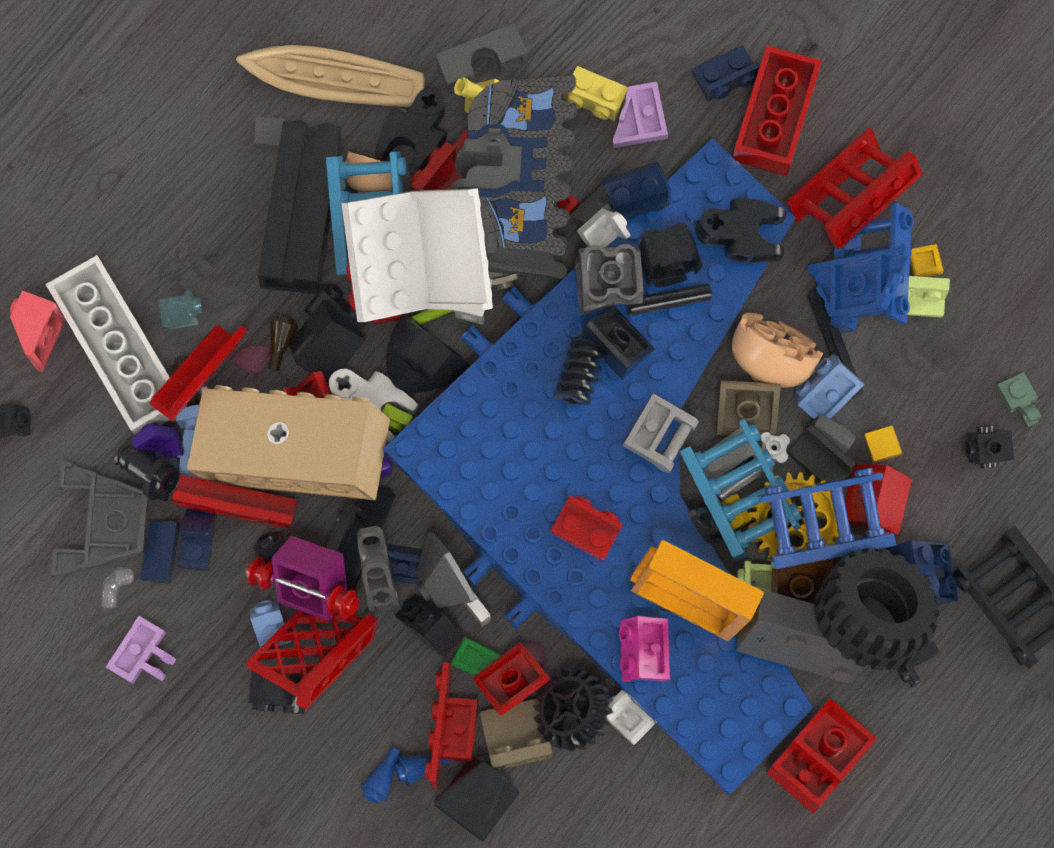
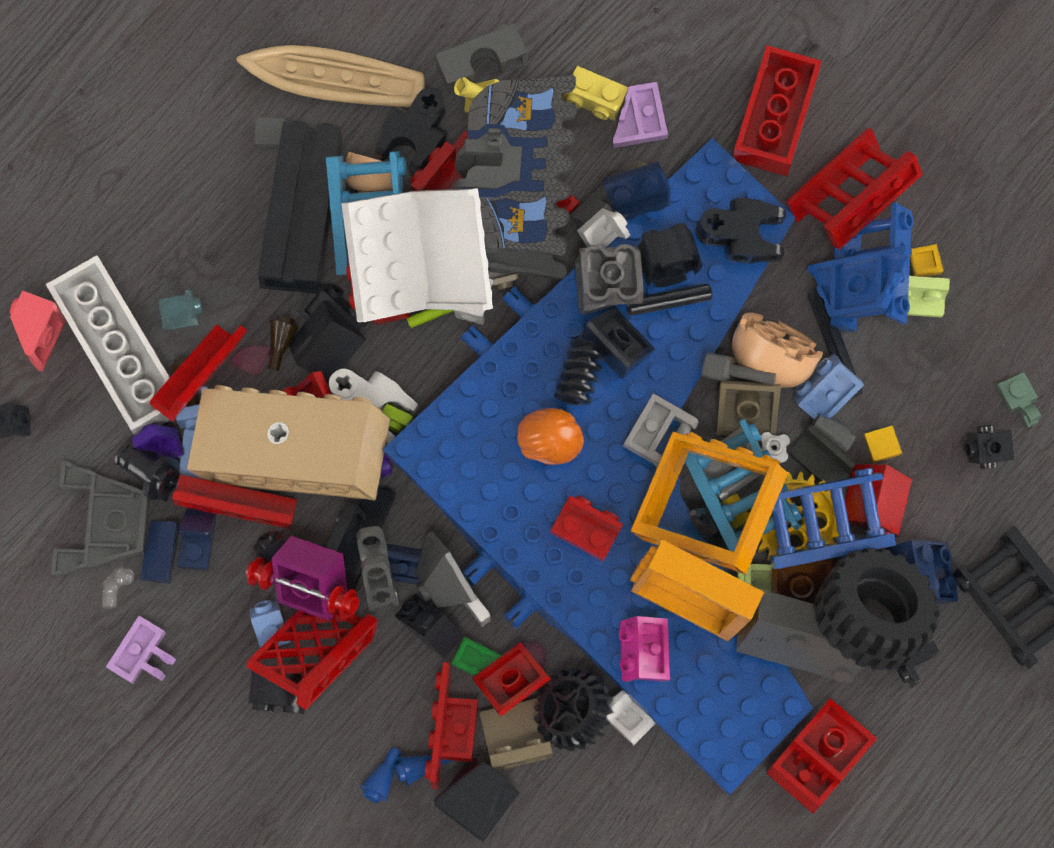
black brick [386,314,469,393] -> none
dark blue bracket [692,45,760,102] -> none
none -> orange piece [517,408,584,465]
none -> light orange window [631,432,788,575]
none -> dark grey piece [701,352,776,385]

